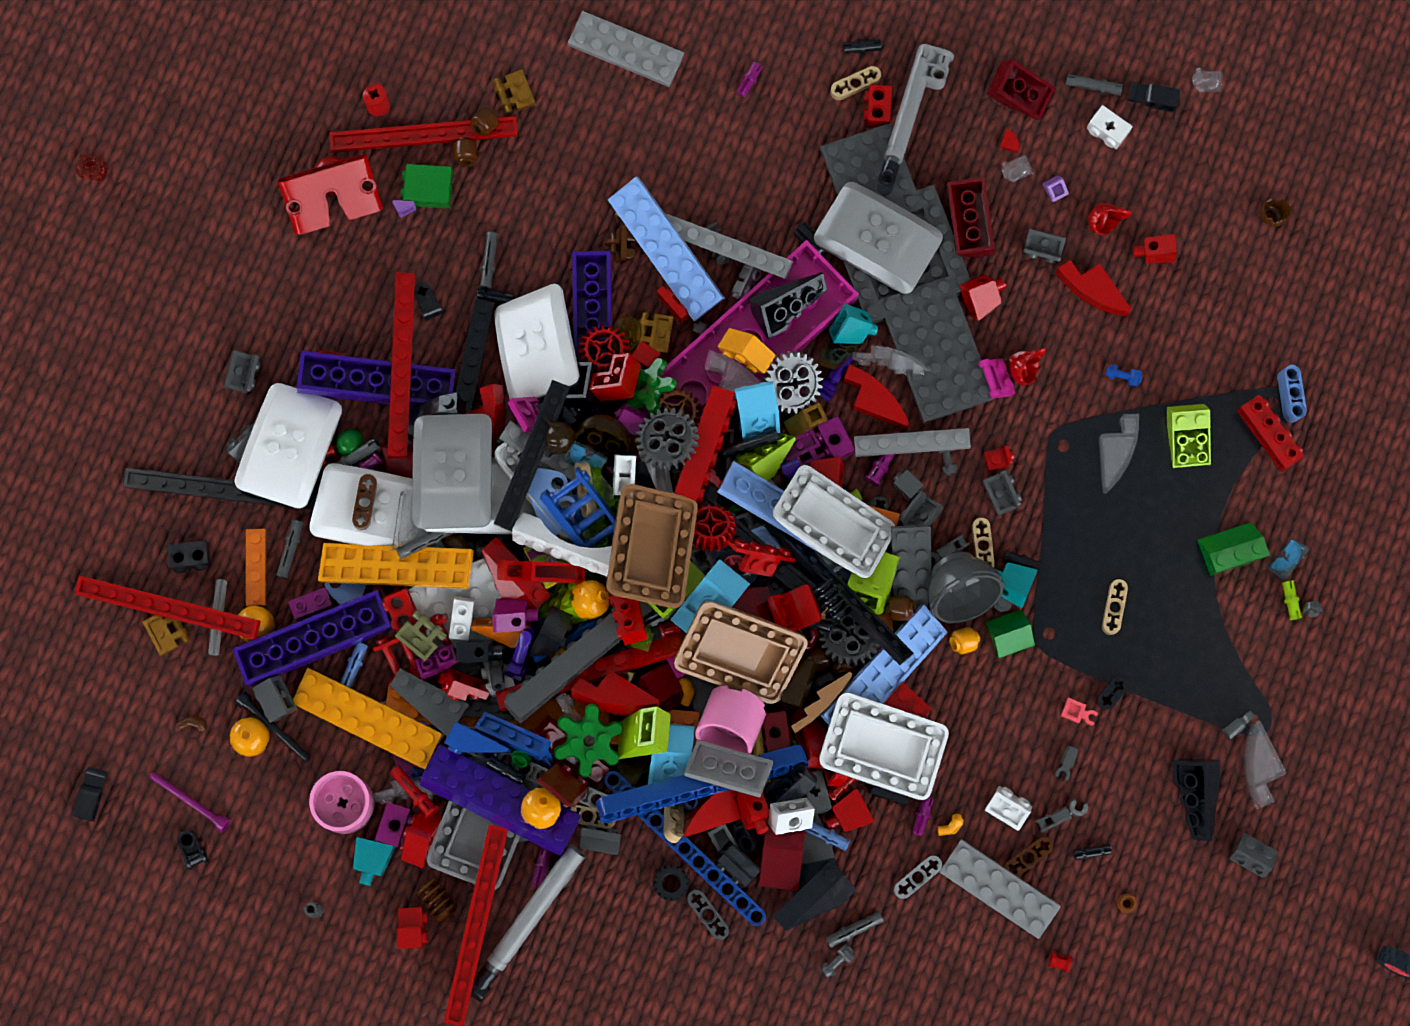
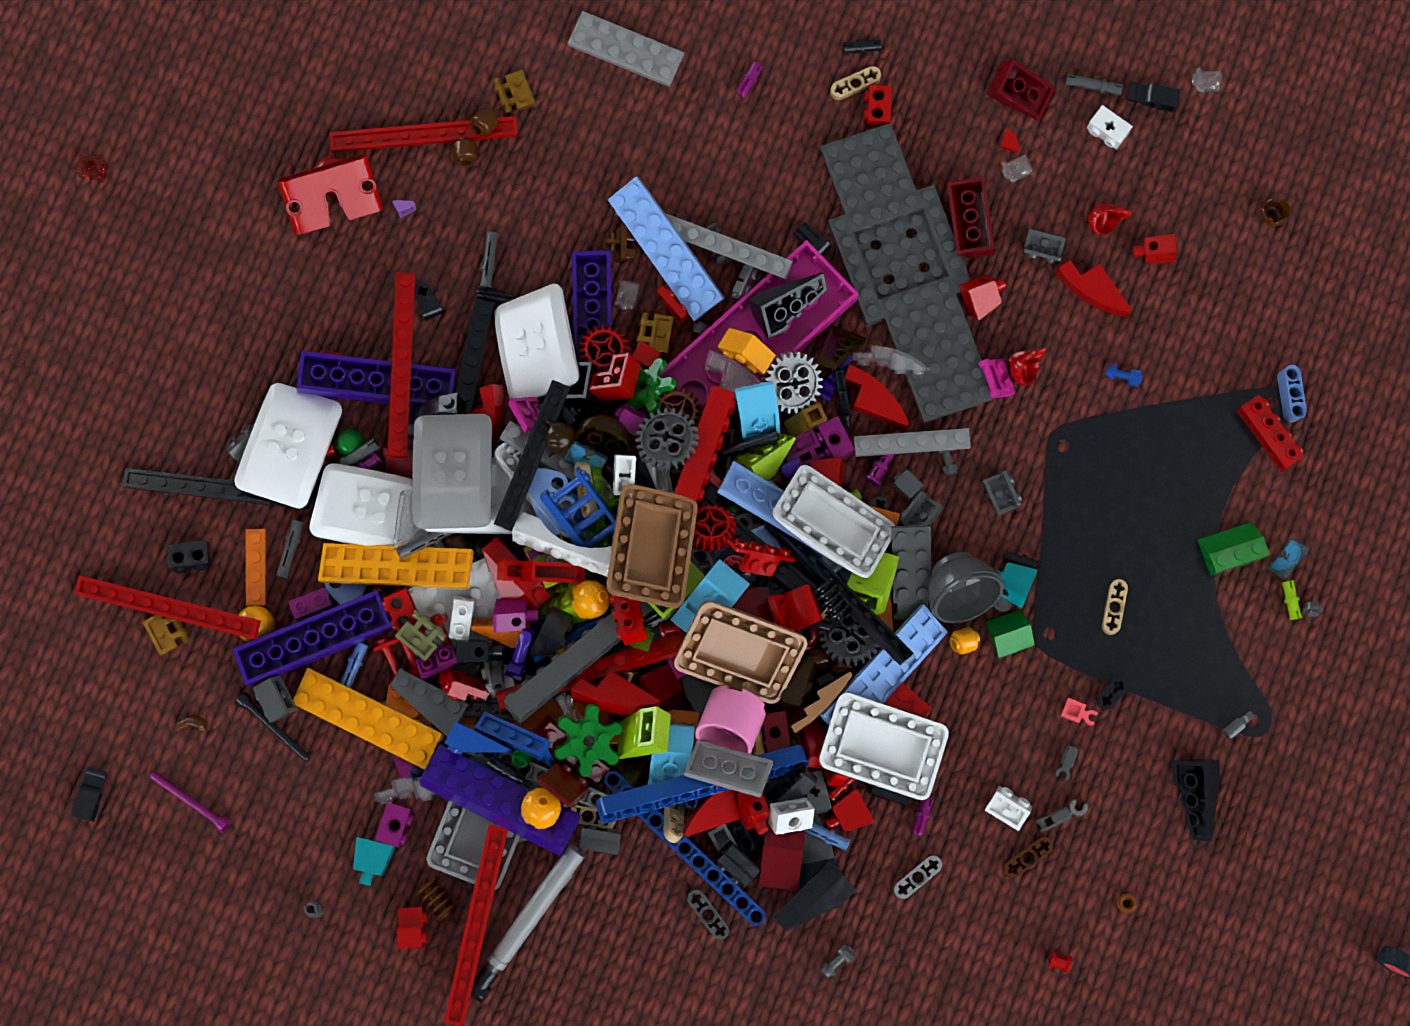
black piece [177,831,209,870] -> none
light grey axle [208,579,227,656] -> none
dark grey bracket [224,350,260,394] -> none
light orange cylinder [229,717,270,757] -> none
bright pink brick [309,771,375,834] -> none
reddish brown beam [352,474,377,530] -> none
red piece [362,83,390,117] -> none
red pin [389,765,440,819] -> none
green brick [400,164,453,209] -> none
red brick [400,810,443,868] -> none
magenta axle [532,847,552,887] -> none
clear yellow dish [612,316,642,353] -> none
black tyre [654,865,689,901] -> none
light orange arm [679,678,695,707] -> none
light grey wedge [814,182,943,294] -> none
dark grey pin [825,911,884,948] -> none
teal torso [829,304,878,344] -> none
light grey piece [877,44,954,195] -> none
reddish brown head [886,596,916,621] -> none
dark grey piece [931,534,970,569] -> none
light orange arm [937,813,964,836] -> none
light grey plate [939,839,1061,939] -> none
tan beam [972,518,995,568] -> none
red bracket [983,445,1014,472] -> none
medium lavender slope [1042,176,1069,202] -> none
black axle [1073,844,1112,860] -> none
clear slope [1099,414,1139,494] -> none
lime slope [1167,404,1211,468] -> none
dark grey bracket [1230,833,1279,878] -> none
clear slope [1245,720,1287,809] -> none
none -> clear bracket [614,279,640,310]
none -> black piece [833,368,852,427]

